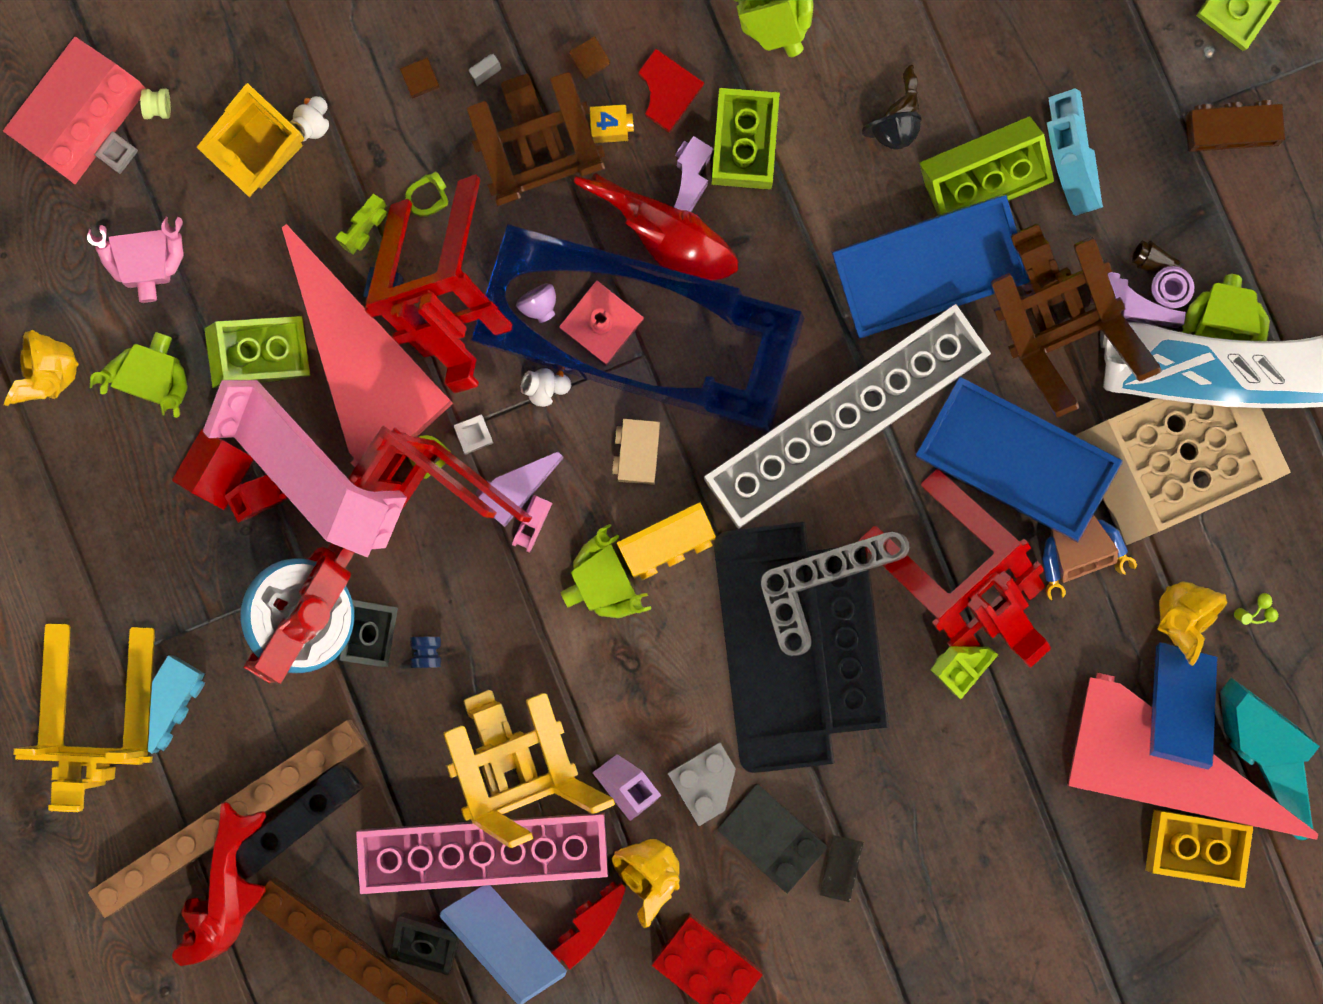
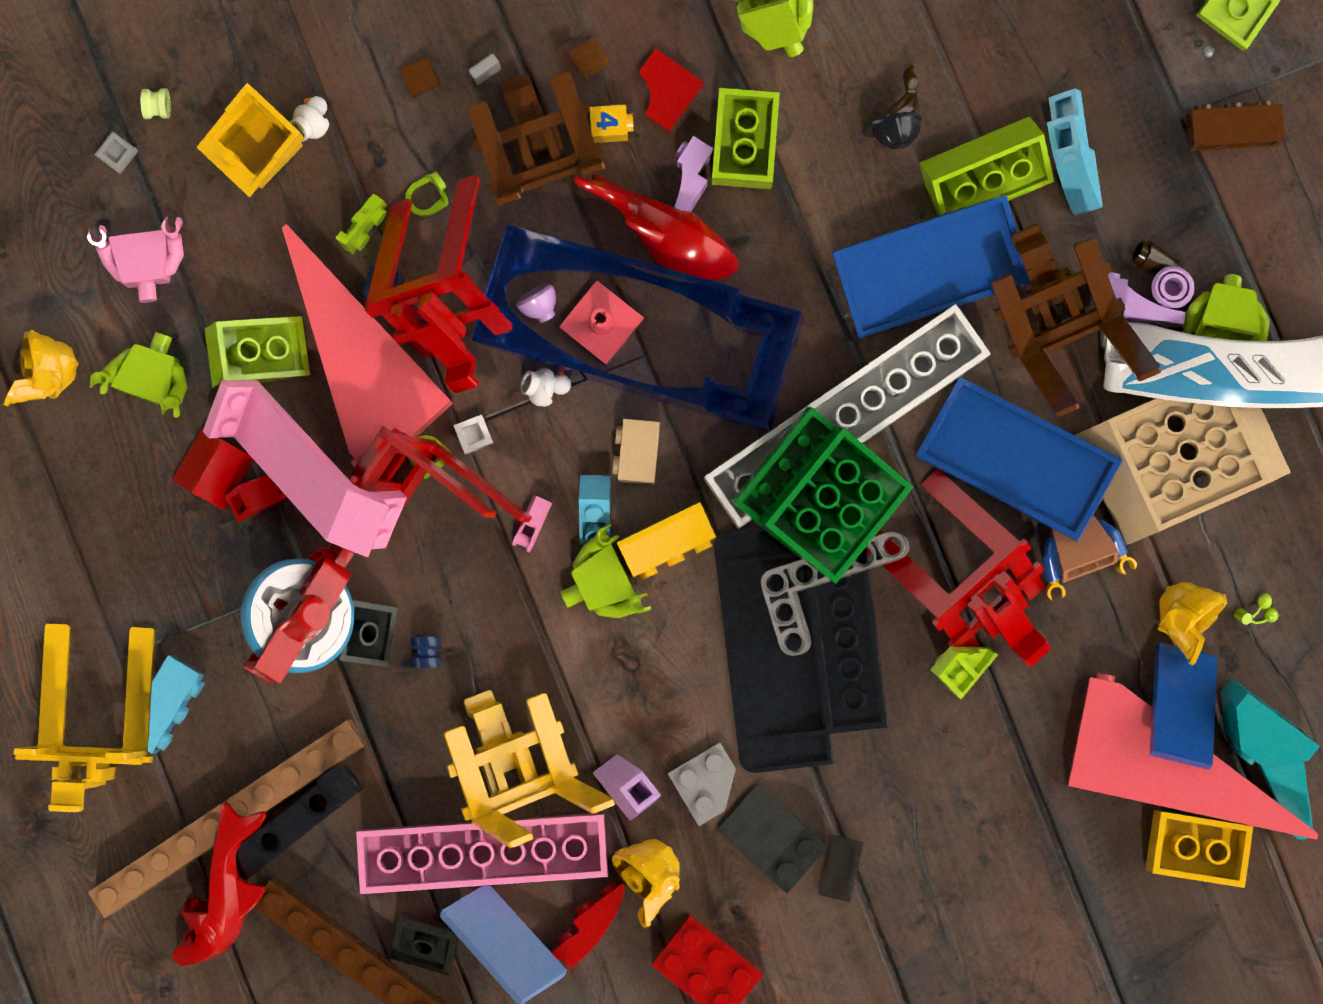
coral slope [3,37,146,184] -> none
lavender slope [476,452,563,527] -> none
none -> medium azure slope [579,475,611,545]
none -> green slope [730,407,914,584]

